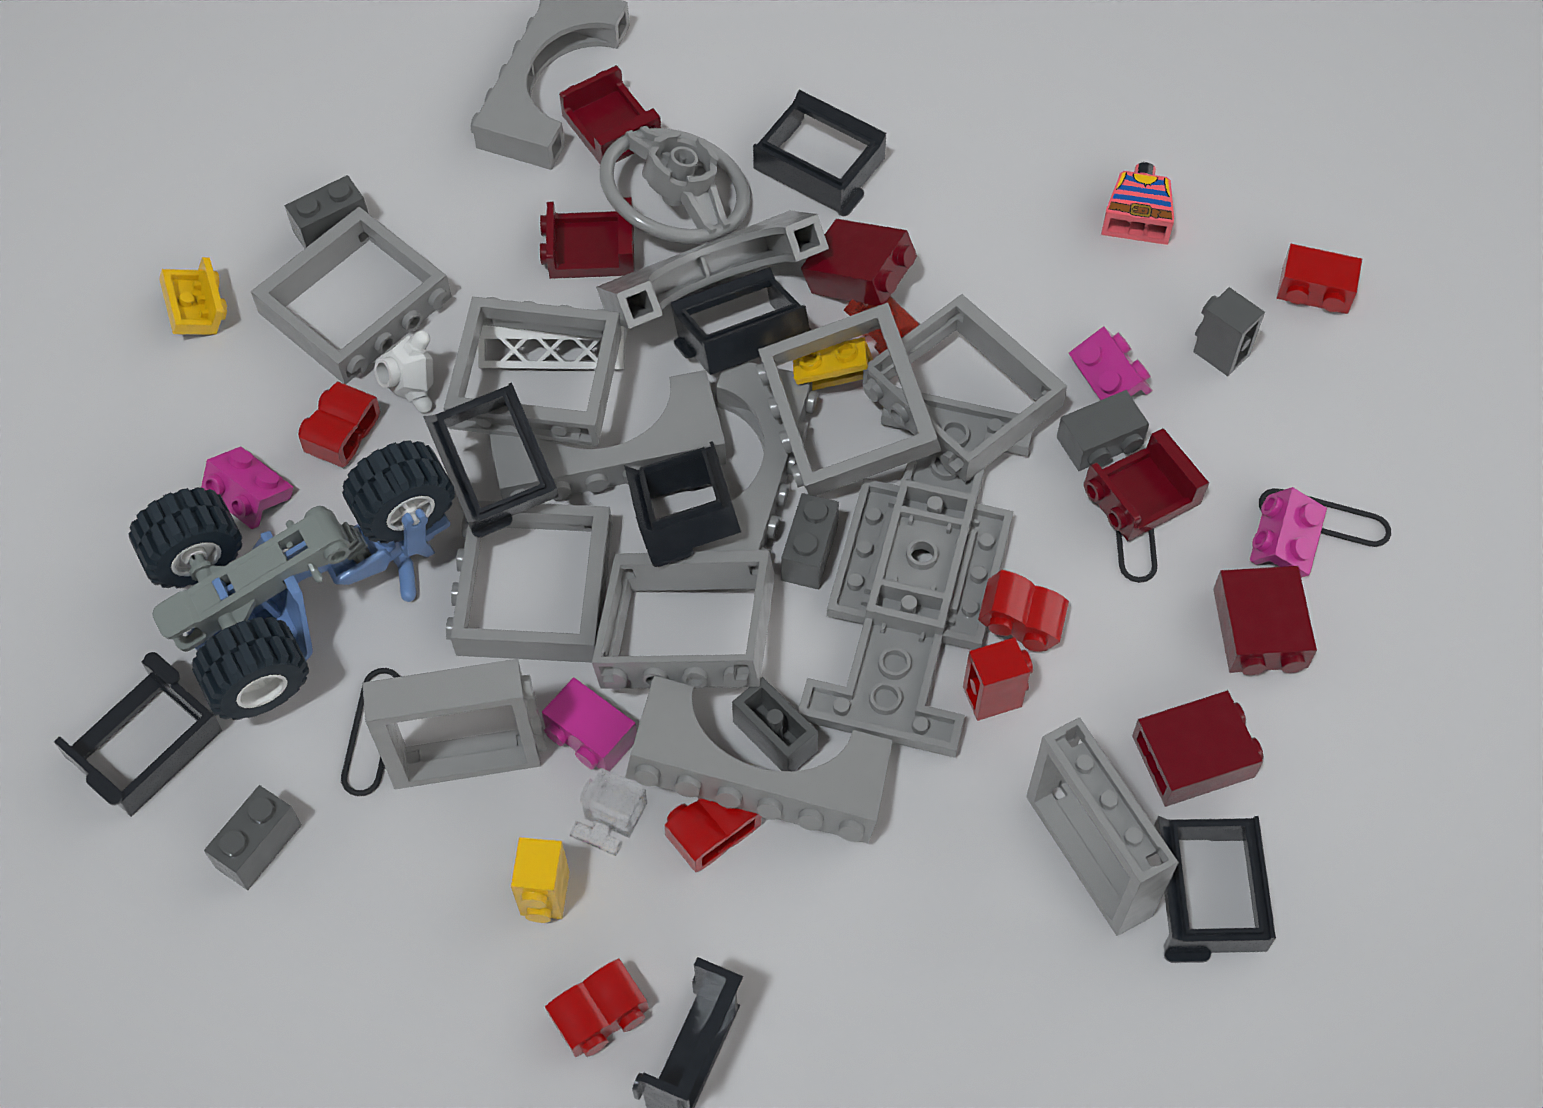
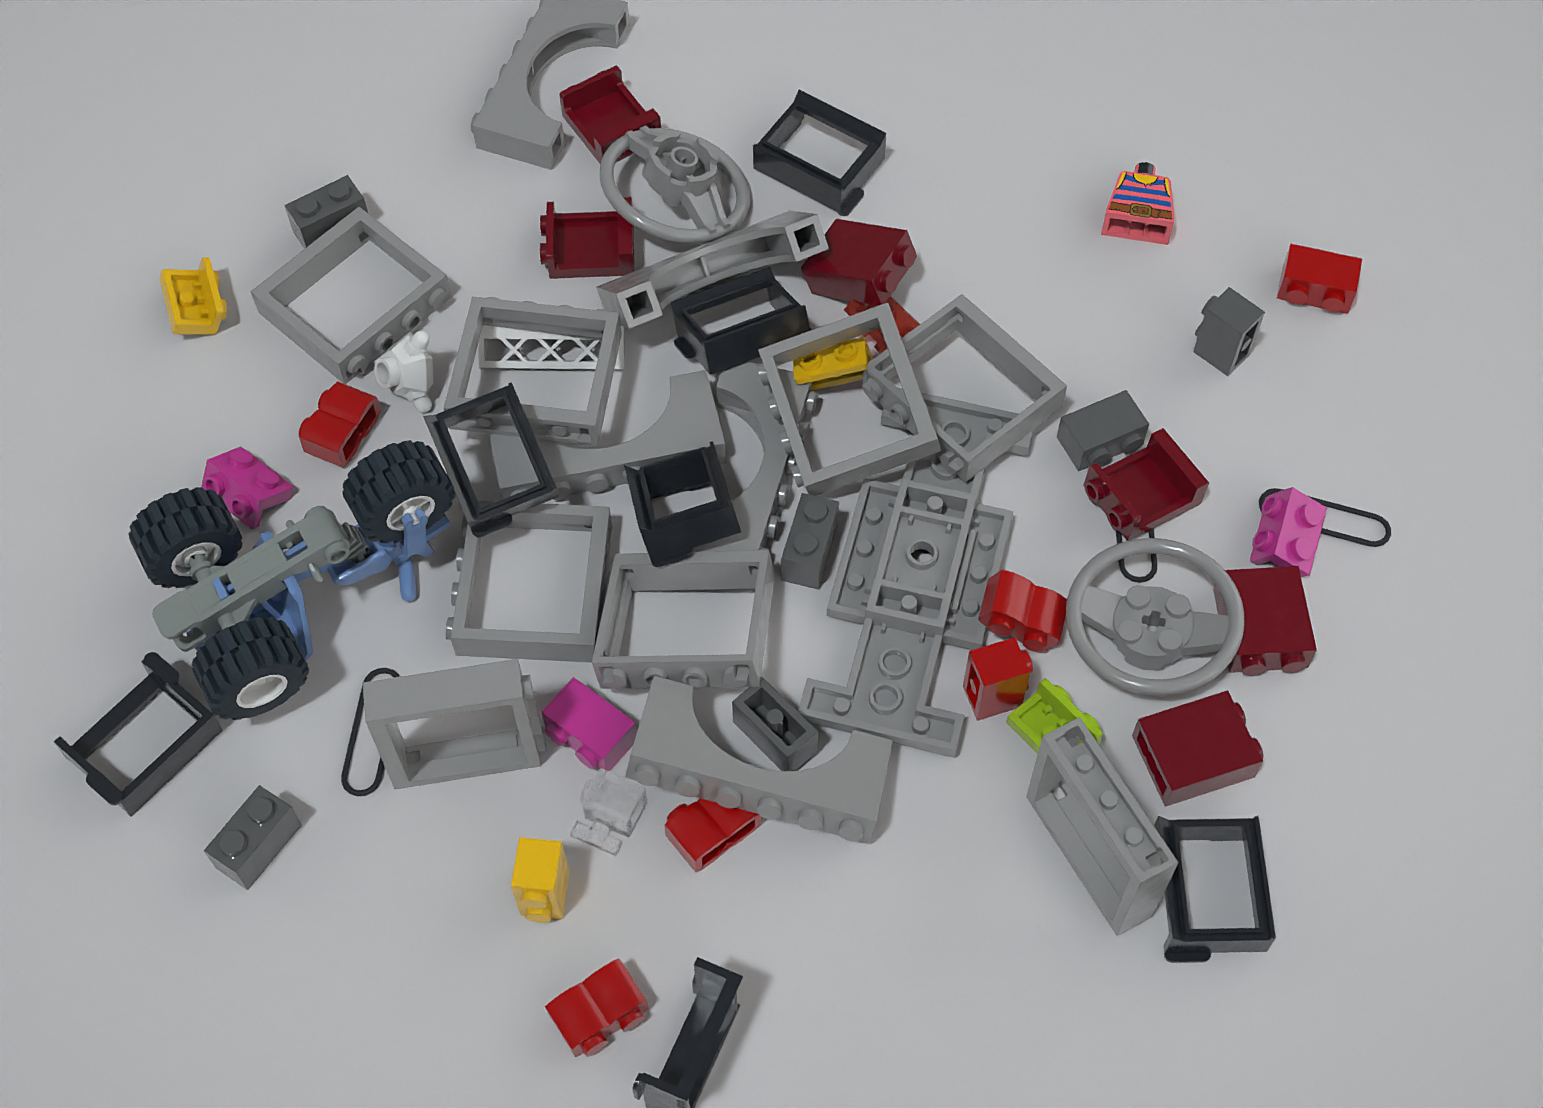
dark pink bracket [1069,326,1153,400] -> none
none -> lime bracket [1006,678,1103,754]
none -> light grey piece [1066,538,1245,696]

